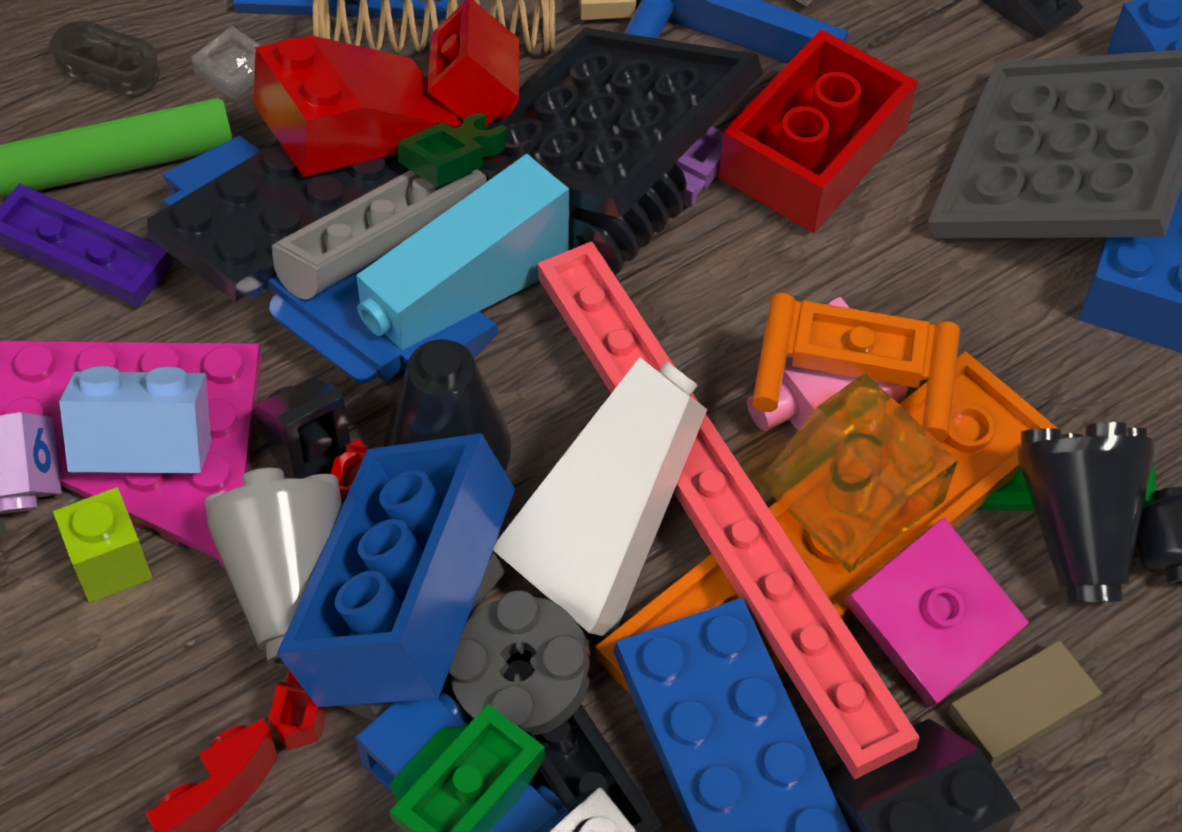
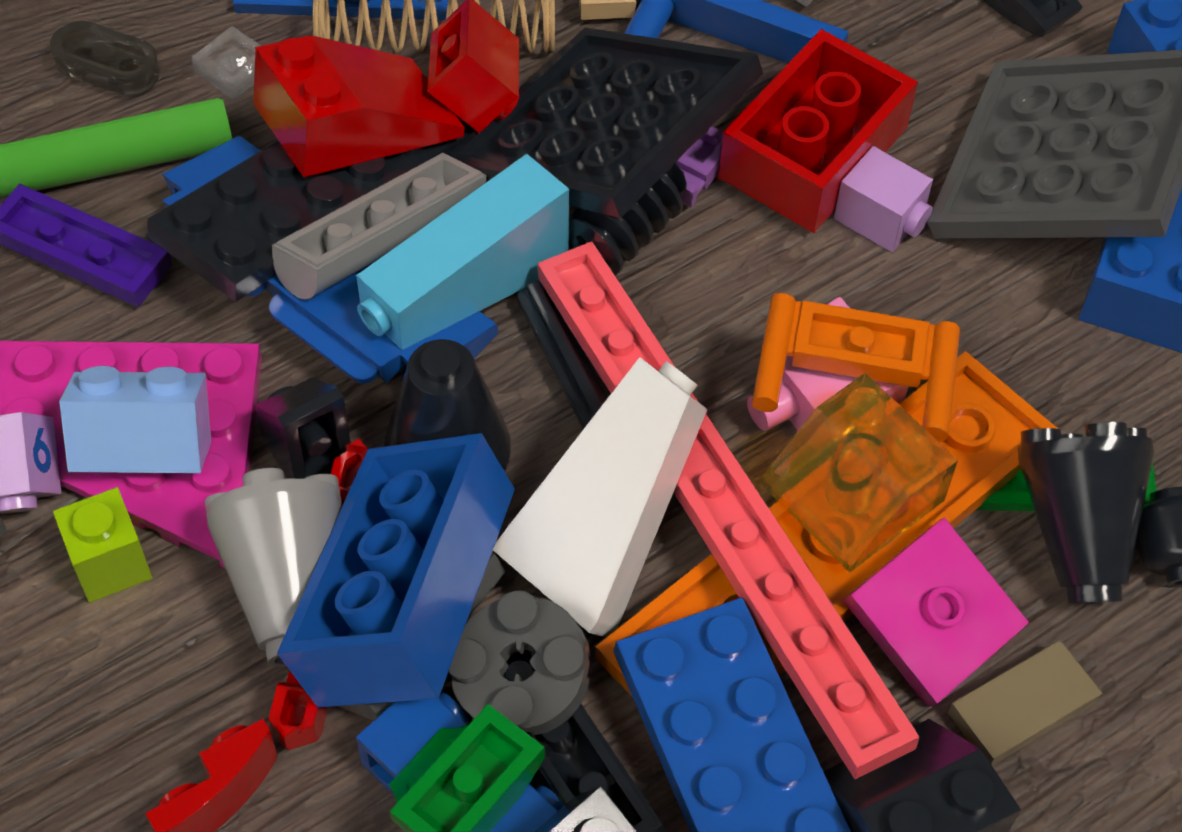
dark green plate [398,112,507,187] -> none
none -> black axle [517,281,608,429]
none -> lavender brick [834,146,933,253]

